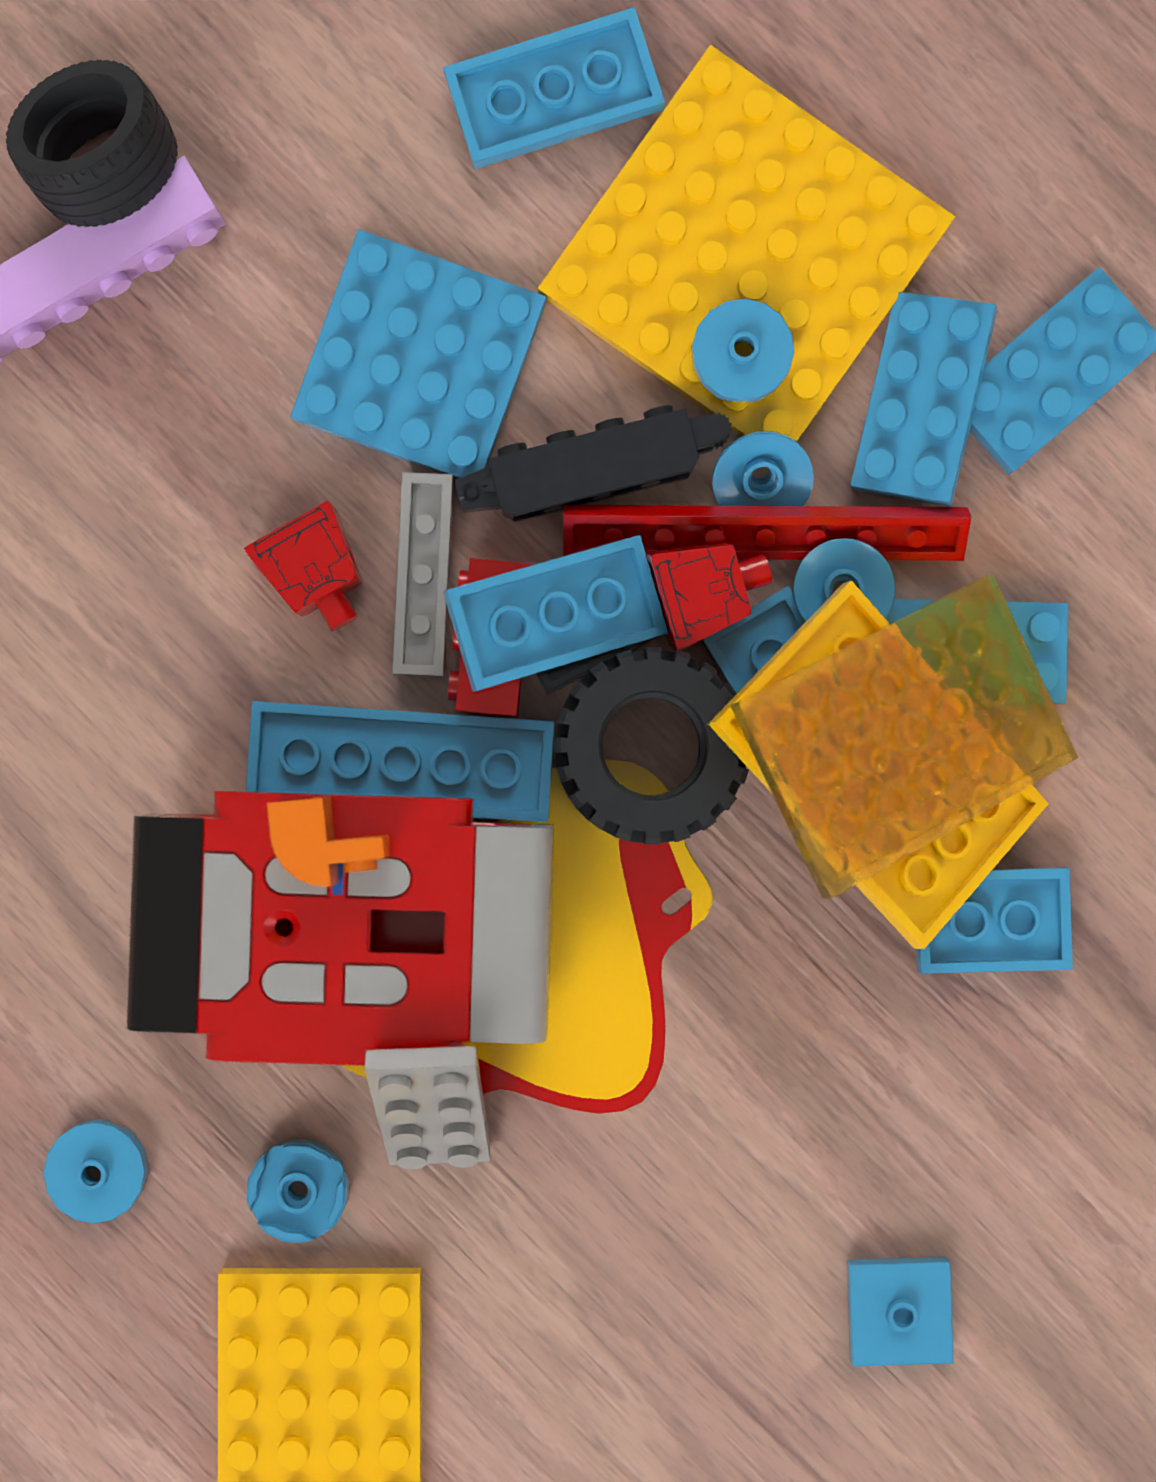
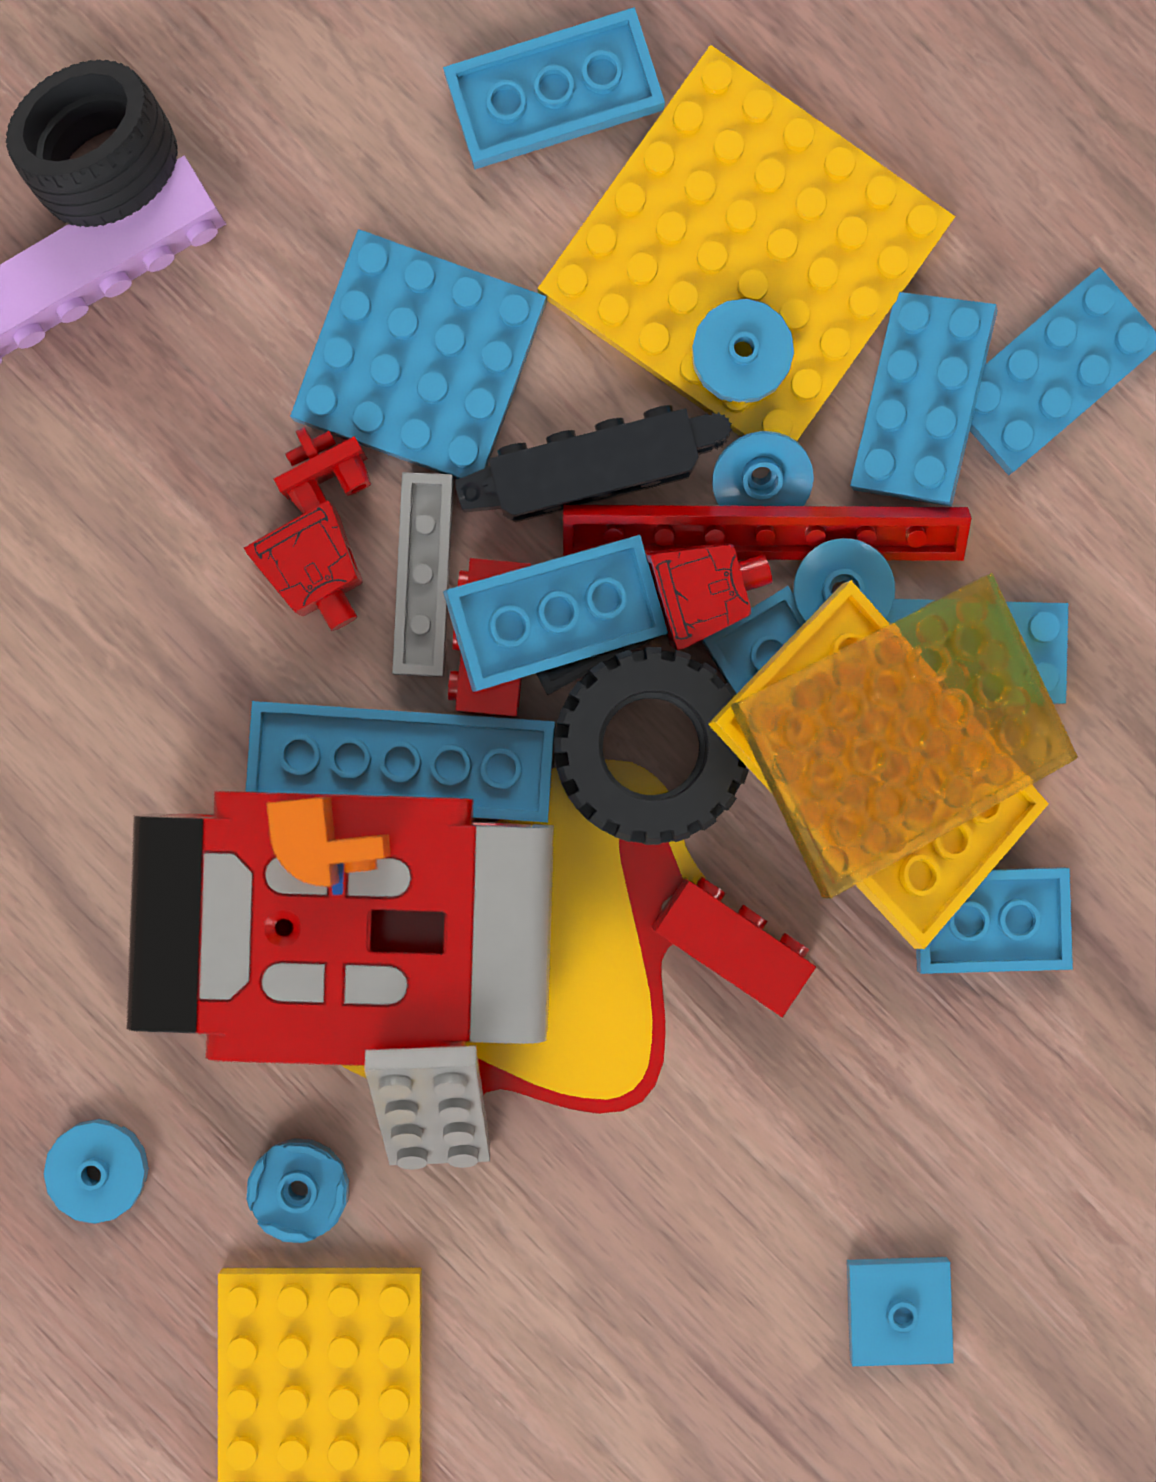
none -> red hips [273,427,371,514]
none -> red brick [652,876,816,1018]

